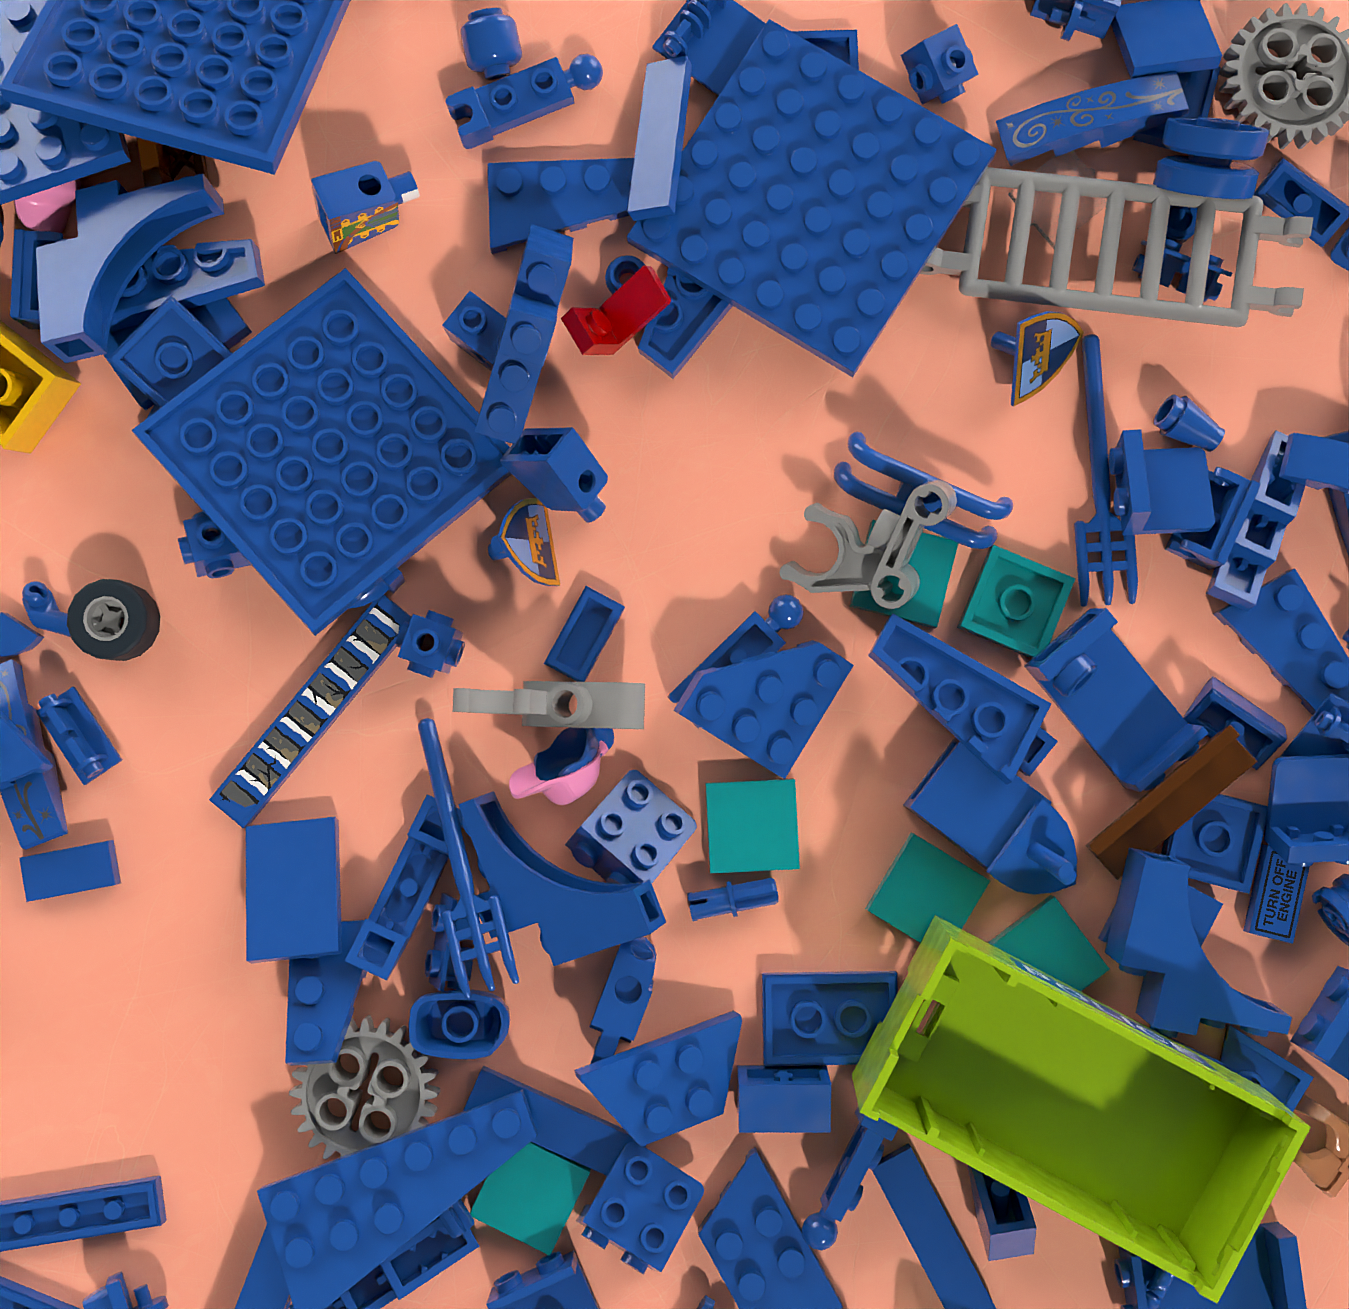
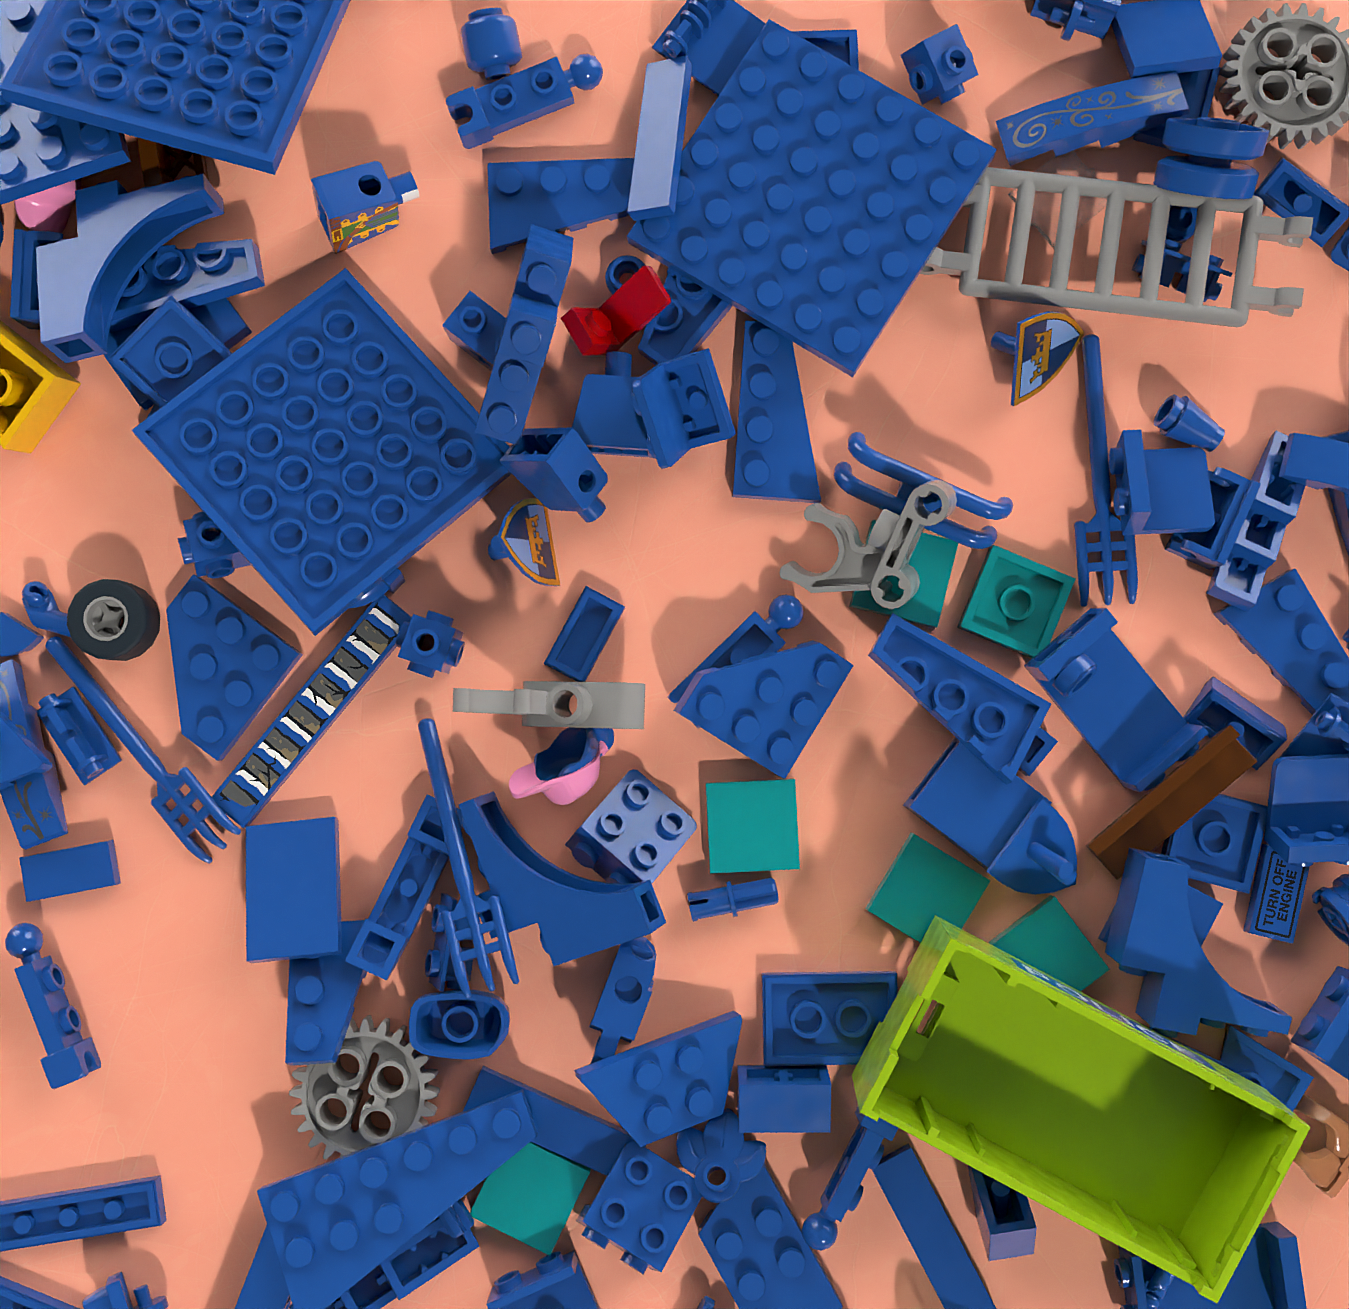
none -> blue plate [5,923,101,1089]
none -> blue piece [45,636,241,864]
none -> blue plate [166,574,303,761]
none -> blue torso [572,351,653,458]
none -> blue bracket [631,348,736,469]
none -> blue plate [676,1108,766,1203]
none -> blue wing [732,321,821,503]

